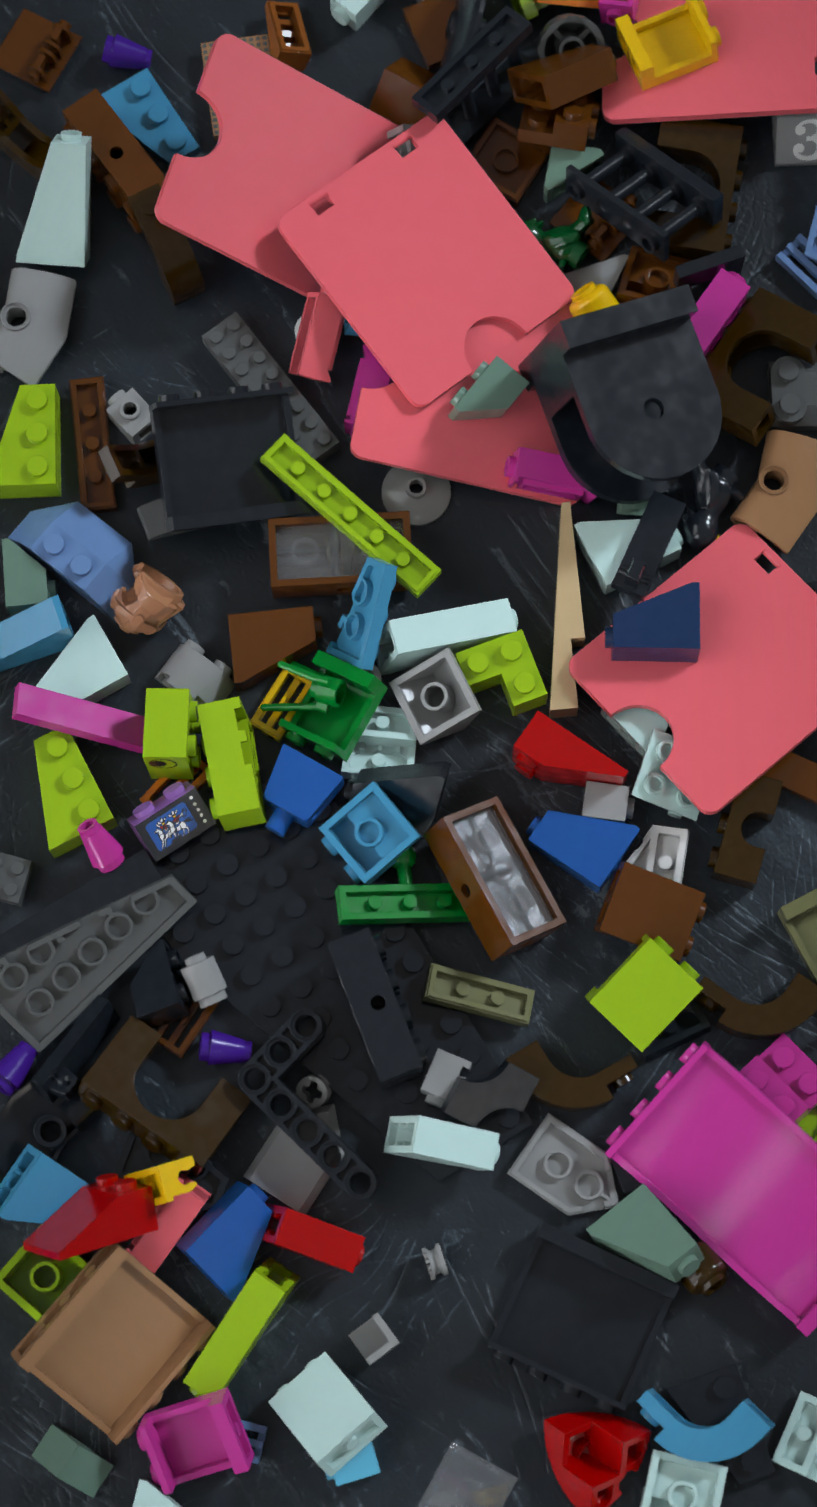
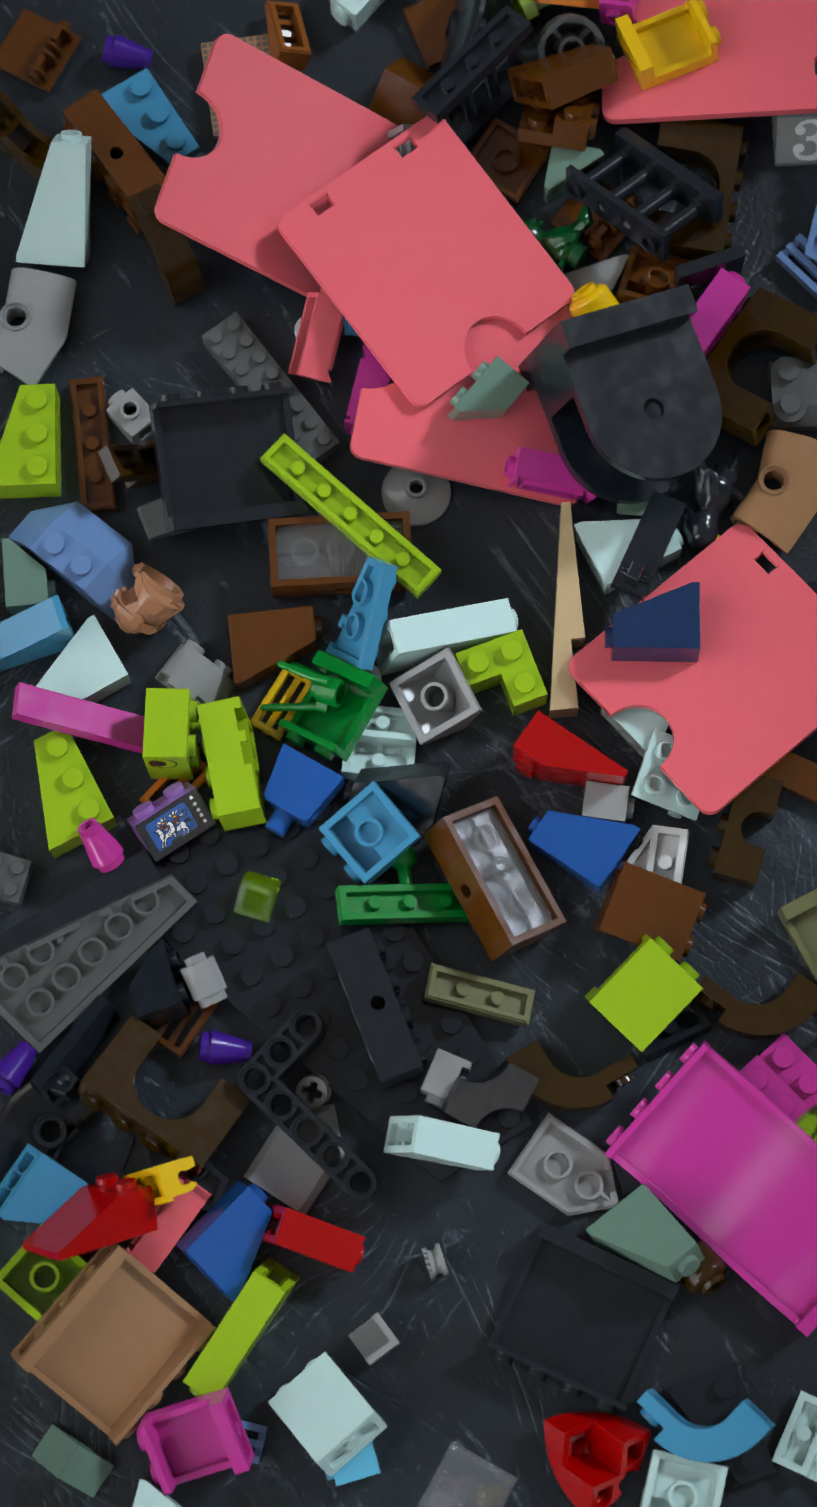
none -> clear neon green slope [234,871,281,922]

